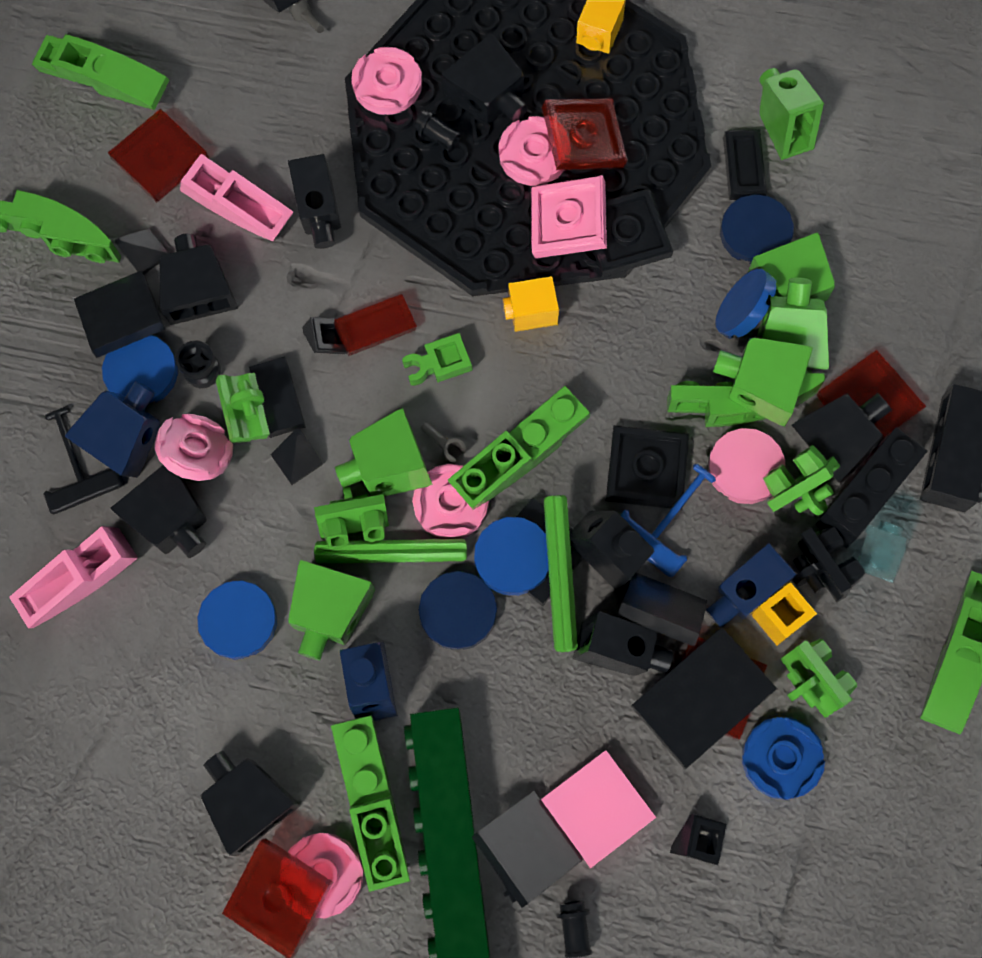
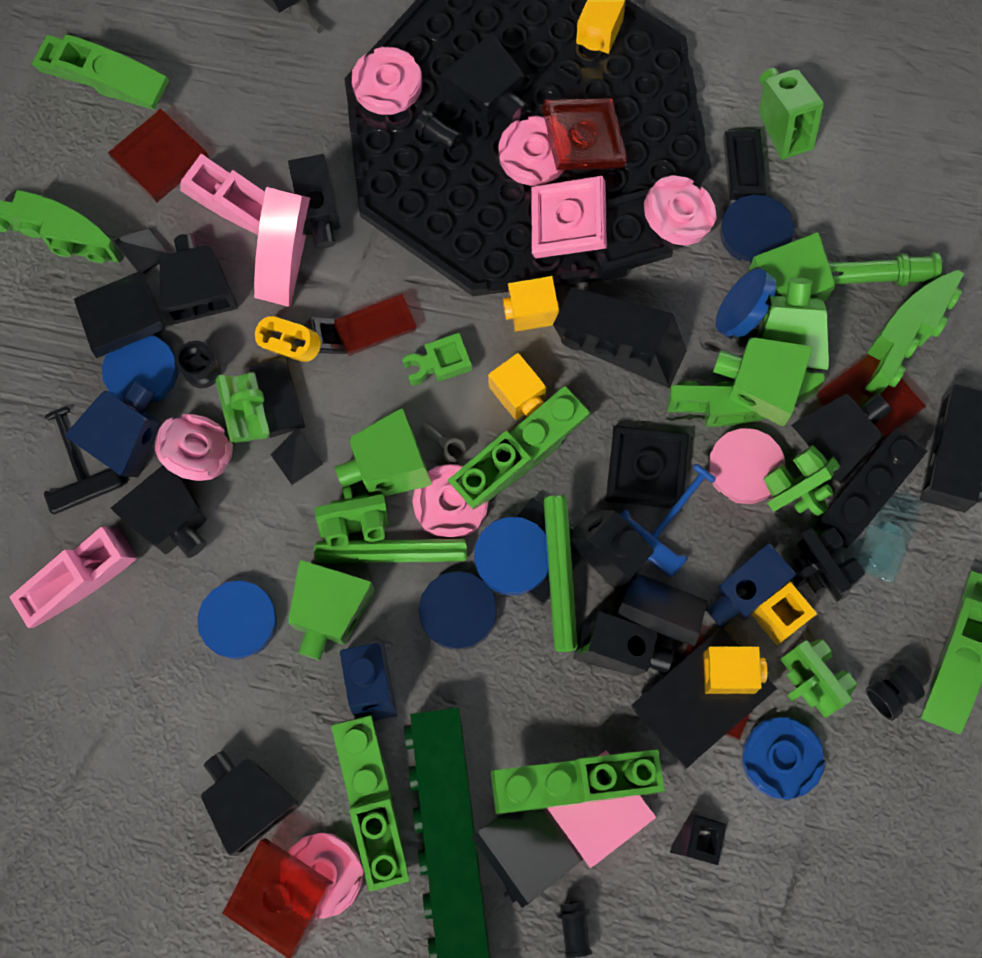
none -> bright pink slope [254,187,310,307]
none -> yellow beam [255,316,321,362]
none -> yellow brick [488,353,546,420]
none -> bright green slope [491,749,665,814]
none -> black wedge [553,287,687,388]
none -> bright pink tile [644,175,716,246]
none -> yellow brick [703,647,767,694]
none -> bright green pin [828,252,942,287]
none -> bright green slope [865,270,964,394]
none -> black wheel [865,664,925,721]

